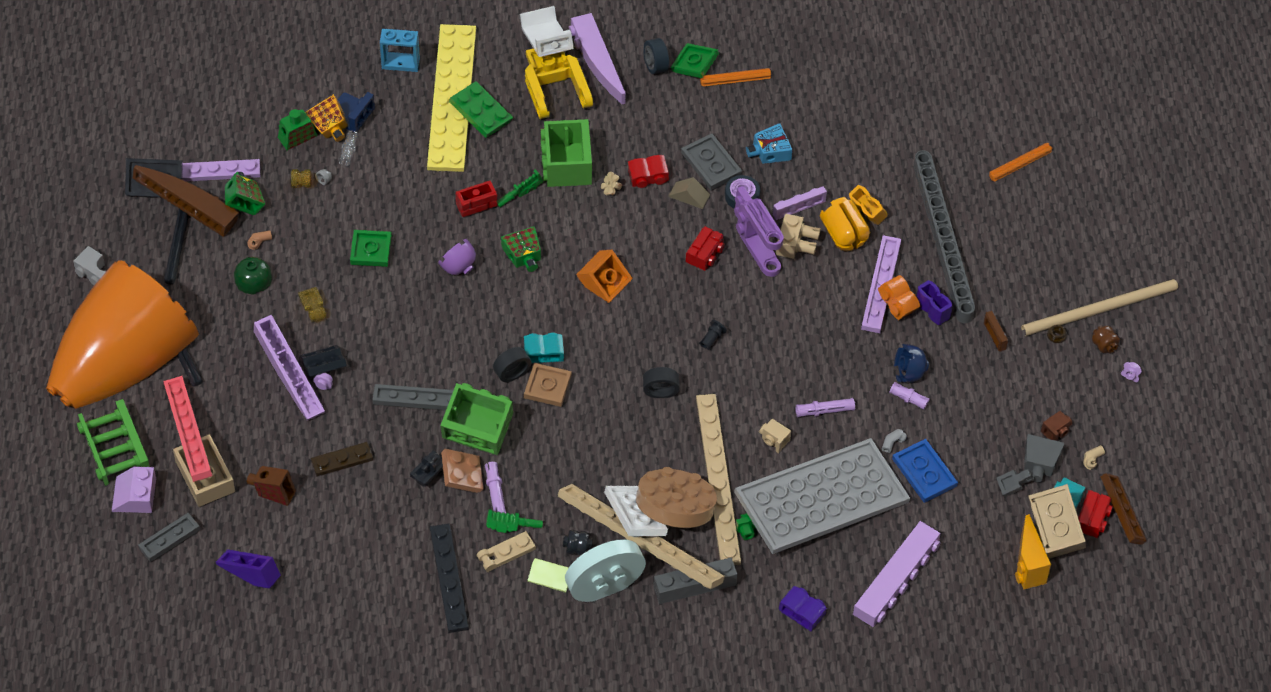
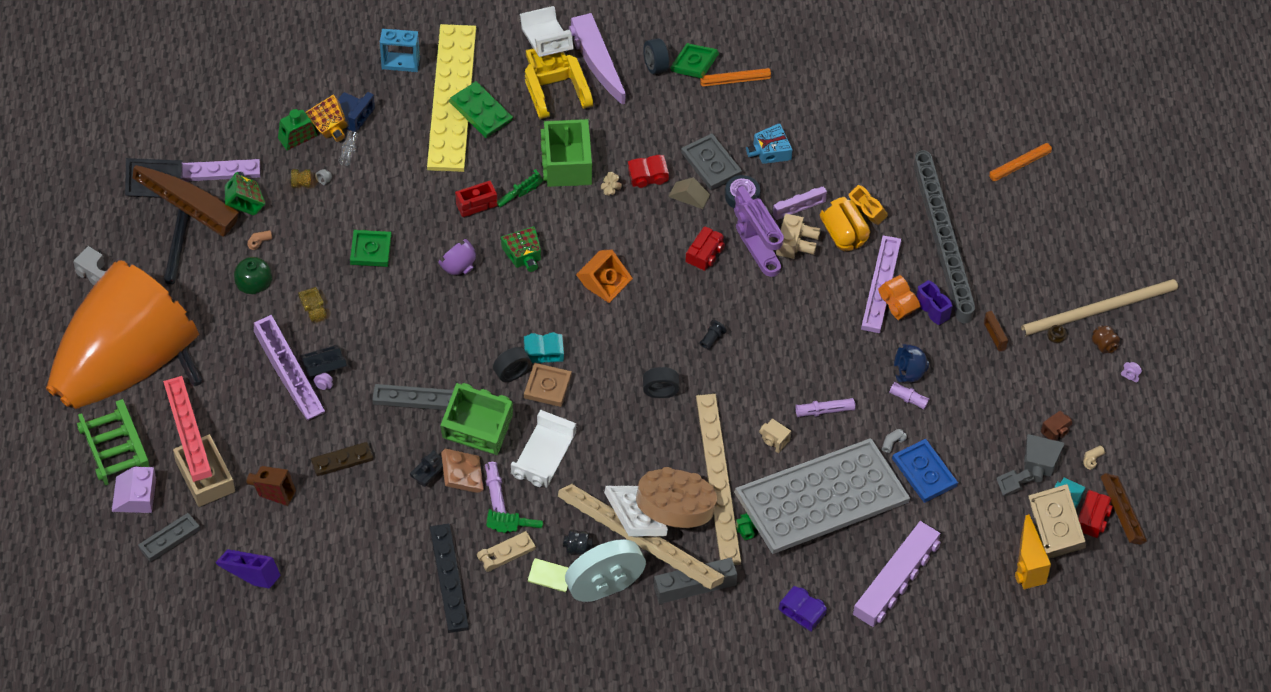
none -> white panel [511,410,576,488]

